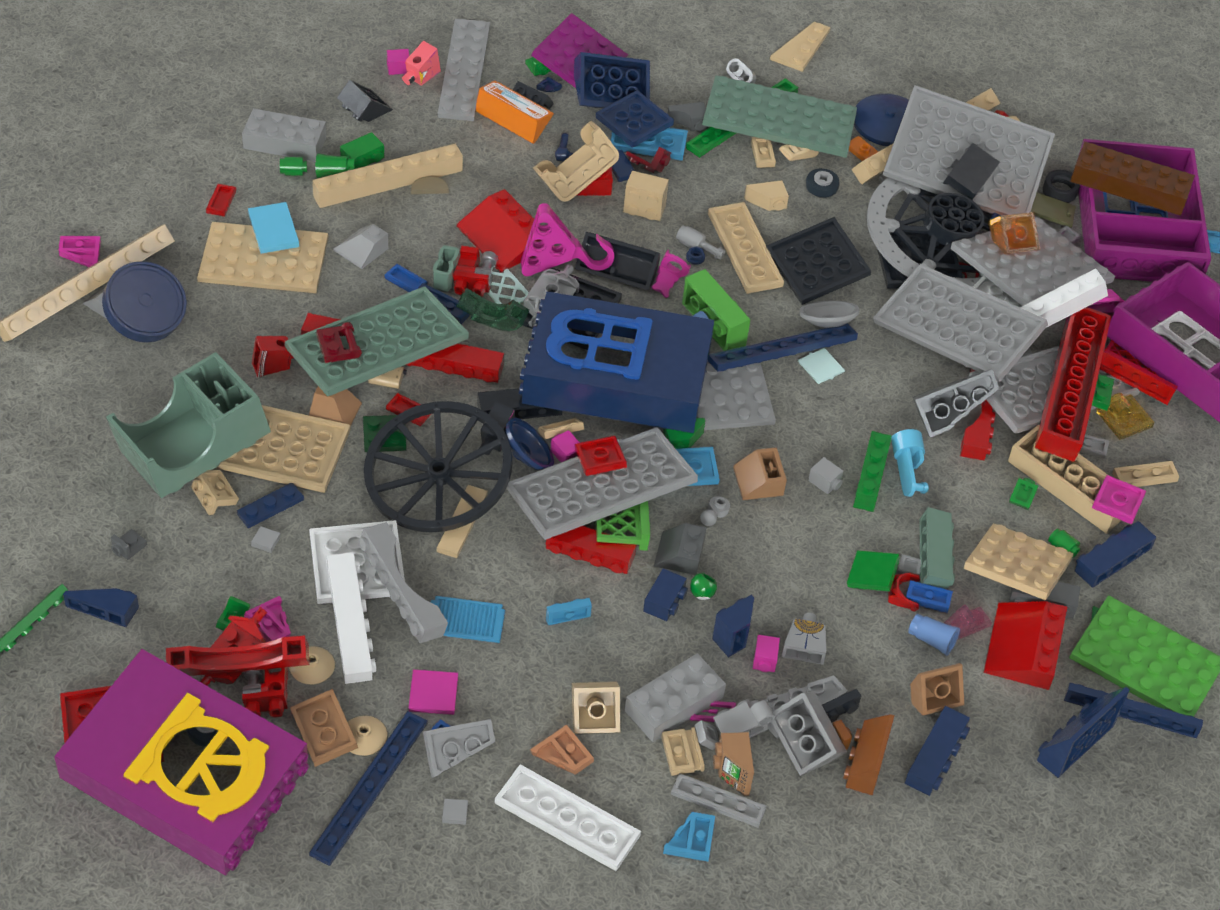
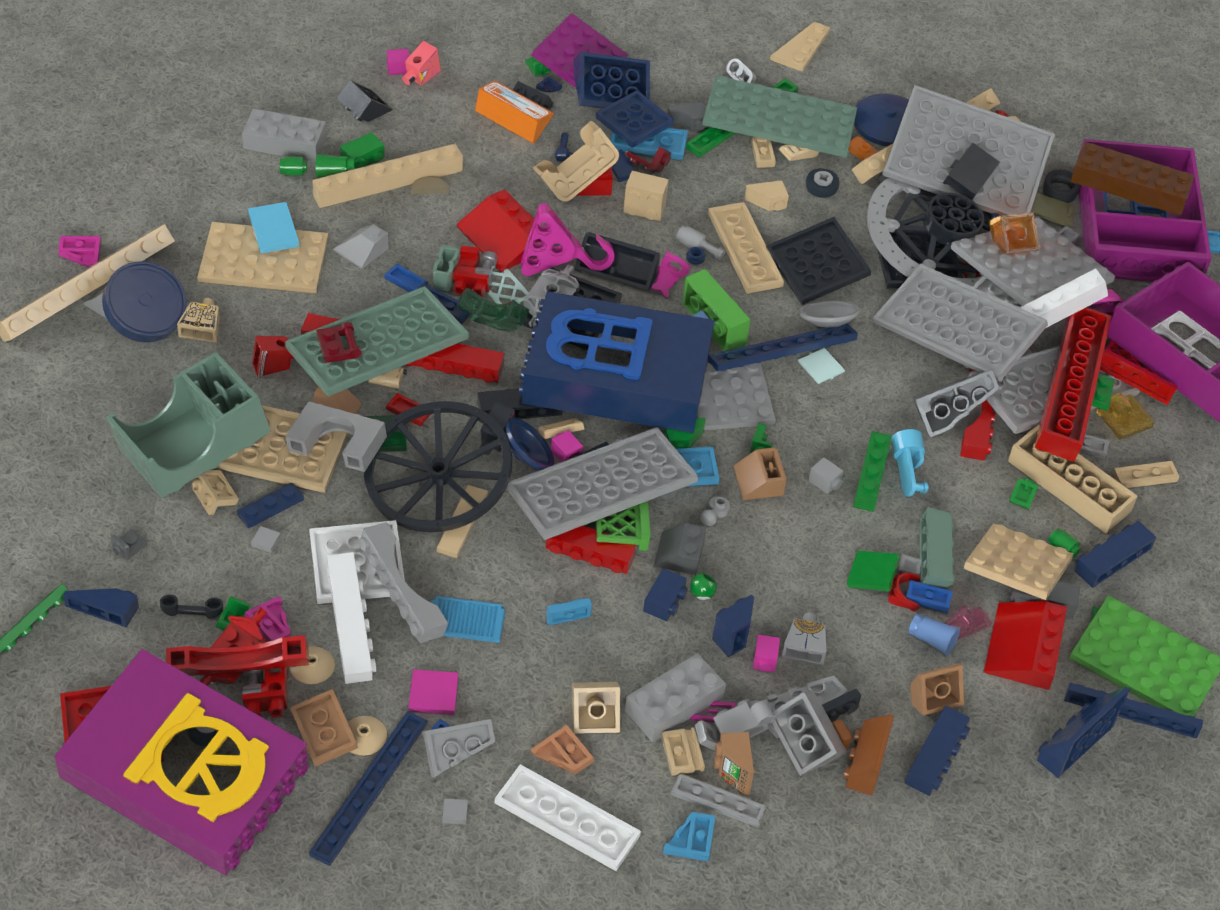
red tile [206,184,237,217] -> none
light grey plate [438,19,490,121] -> none
red tile [575,436,627,476] -> none
dark pink tile [1092,475,1146,524] -> none
none -> black bar [160,595,223,618]
none -> tan torso [177,298,220,343]
none -> light grey arch [285,402,387,472]
none -> green bracket [750,423,773,453]

